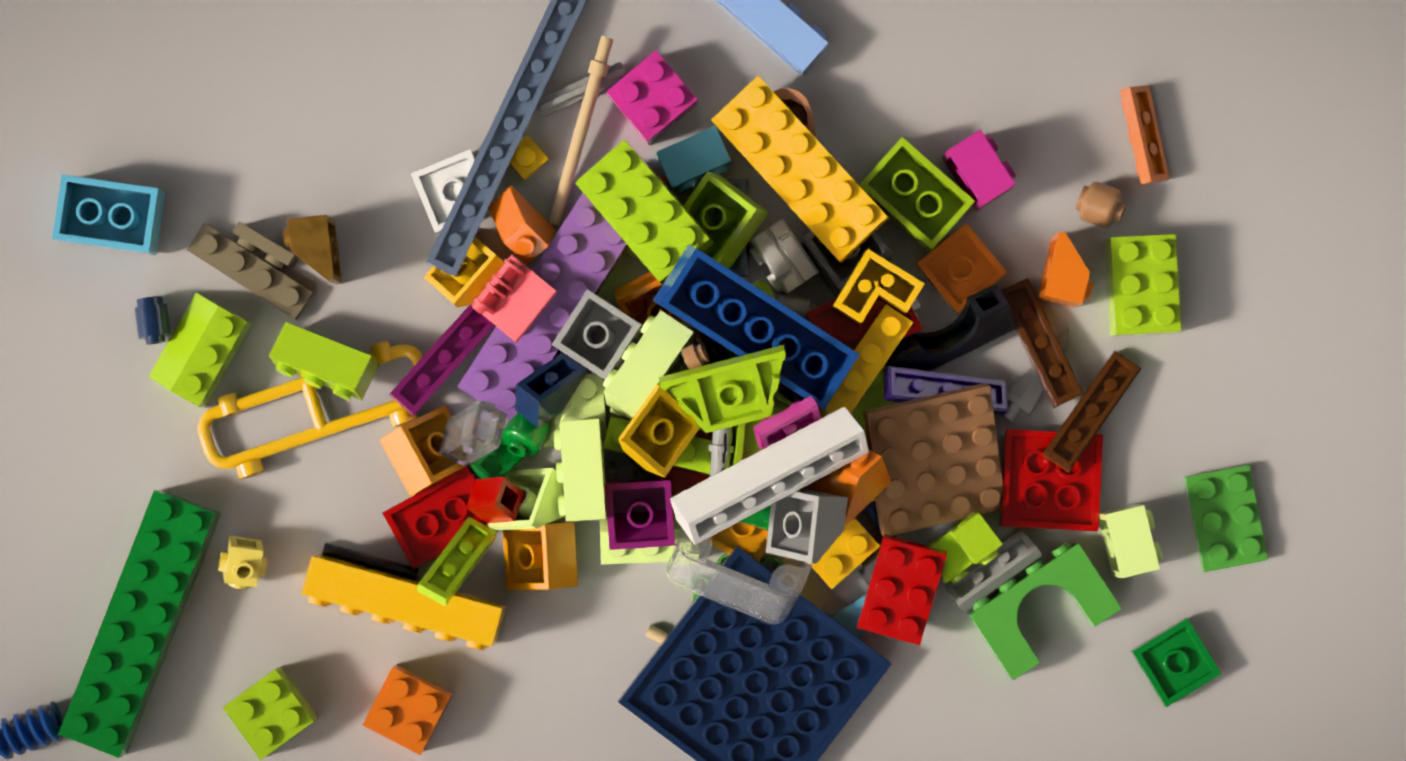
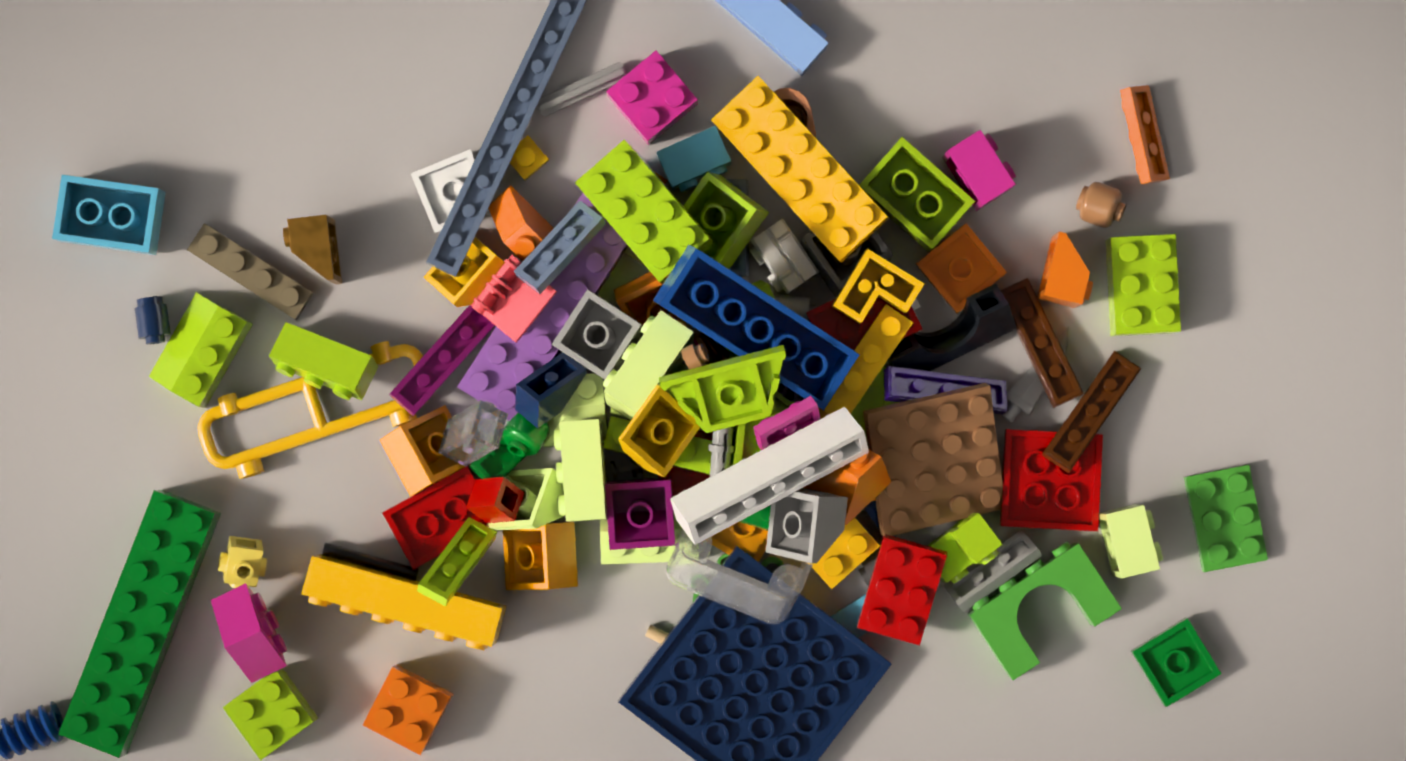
dark tan plate [232,222,298,269] -> none
tan bar [548,36,614,226] -> none
none -> dark pink brick [211,583,287,683]
none -> sand blue plate [514,201,606,294]

